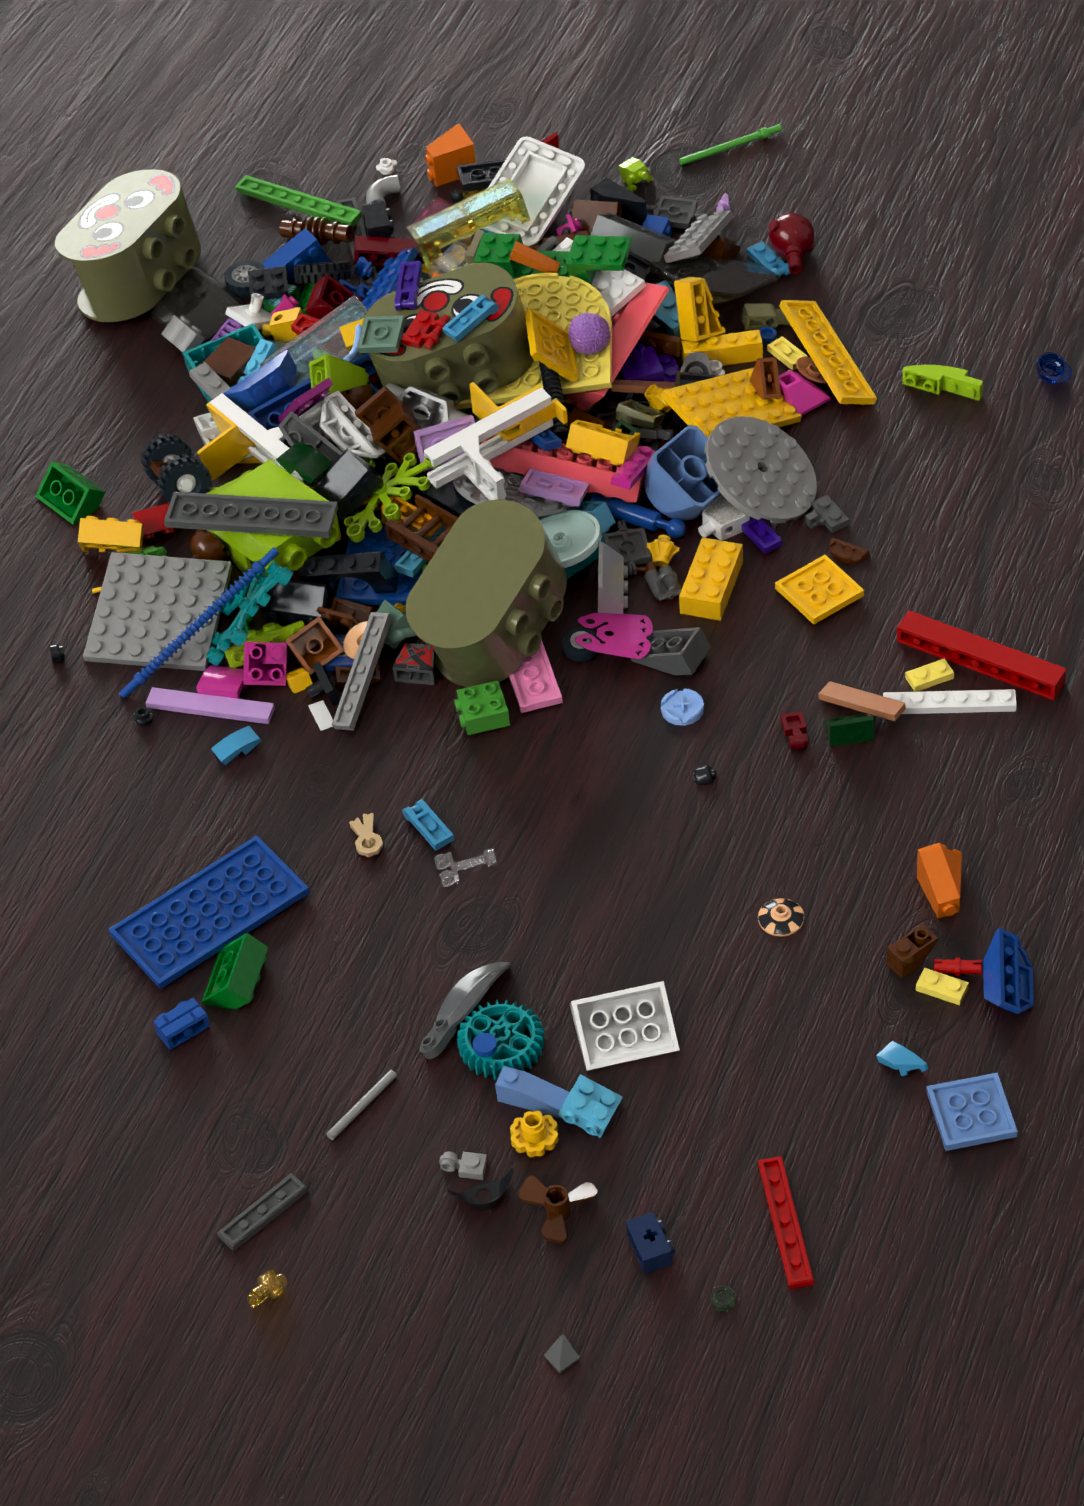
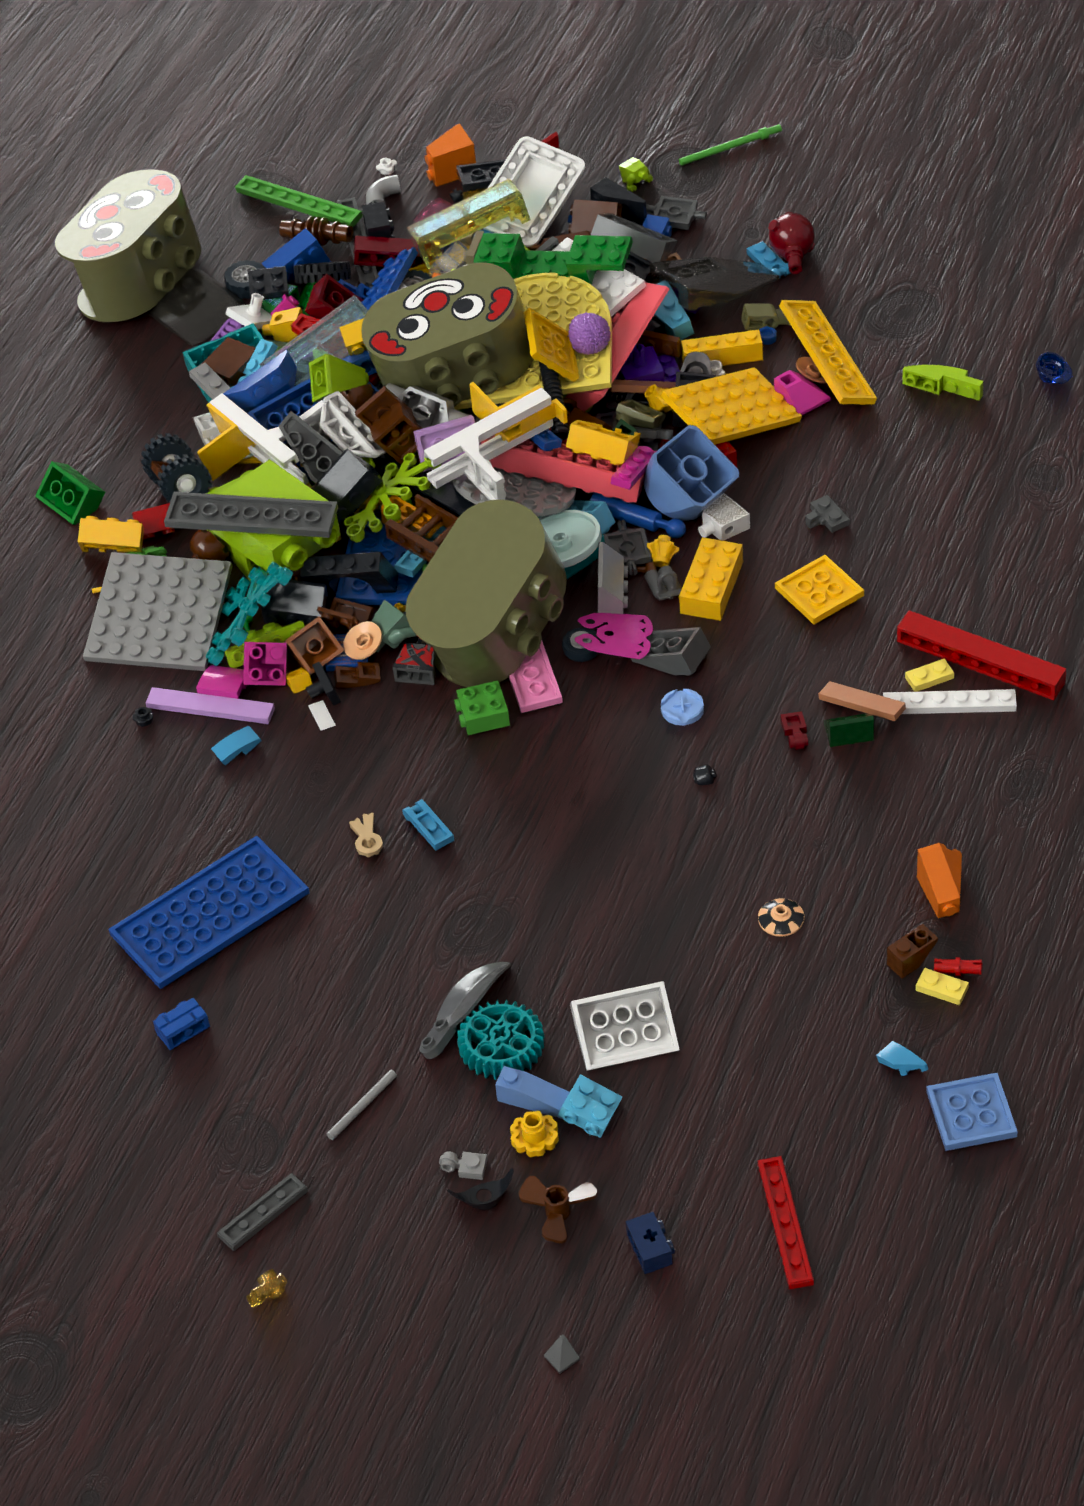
black plate [50,643,65,663] -> none
blue hose [119,547,279,699] -> none
light grey brick [161,315,205,352] -> none
green slope [201,933,268,1010] -> none
dark green slope [276,442,333,485] -> none
magenta plate [278,378,333,423] -> none
light grey plate [332,612,393,731] -> none
light blue piece [343,323,362,363] -> none
blue plate [354,257,374,279] -> none
sand green plate [357,316,406,353] -> none
dark purple plate [395,261,422,311] -> none
red plate [401,309,450,350] -> none
clear bar [434,848,497,887] -> none
dark azure plate [442,295,499,343] -> none
blue tile [473,1033,497,1057] -> none
orange piece [509,241,560,273] -> none
lavender plate [519,468,589,507] -> none
dark pink bracket [556,214,582,236] -> none
light grey plate [664,209,734,263] -> none
yellow wedge [674,277,726,341] -> none
reddish brown slope [703,236,741,267] -> none
light grey plate [704,416,817,523] -> none
clear smoke tile [711,1285,736,1312] -> none
lavender bar [716,193,730,212] -> none
dark purple plate [741,518,782,554] -> none
dark orange slope [749,357,781,399] -> none
light yellow plate [767,336,808,370] -> none
reddish brown tile [830,538,870,564] -> none
blue wedge [983,928,1034,1014] -> none

